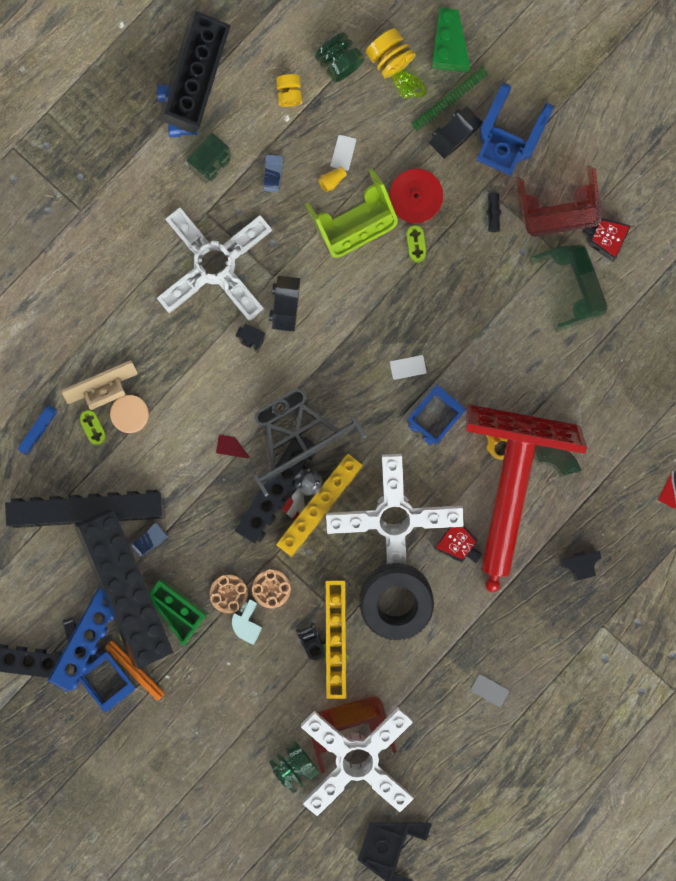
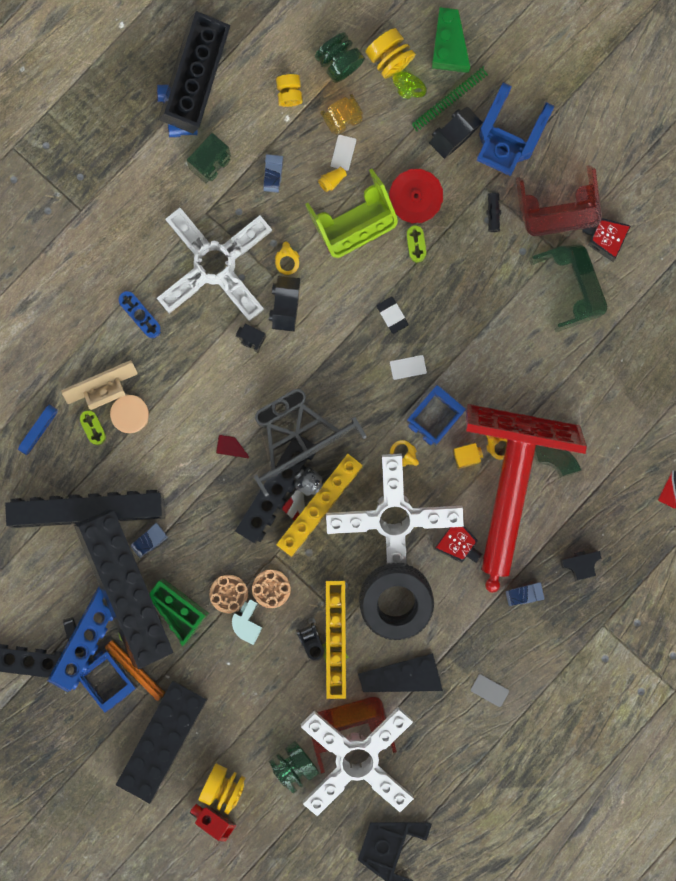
none -> black brick [116,681,208,804]
none -> blue beam [119,291,161,338]
none -> red torso [190,804,237,842]
none -> yellow wheel [198,763,246,815]
none -> yellow piece [275,241,300,275]
none -> clear yellow brick [320,94,364,136]
none -> black wing [358,653,443,692]
none -> sticker [376,297,409,334]
none -> yellow piece [390,440,419,467]
none -> yellow brick [453,443,483,469]
none -> leg [505,582,544,606]

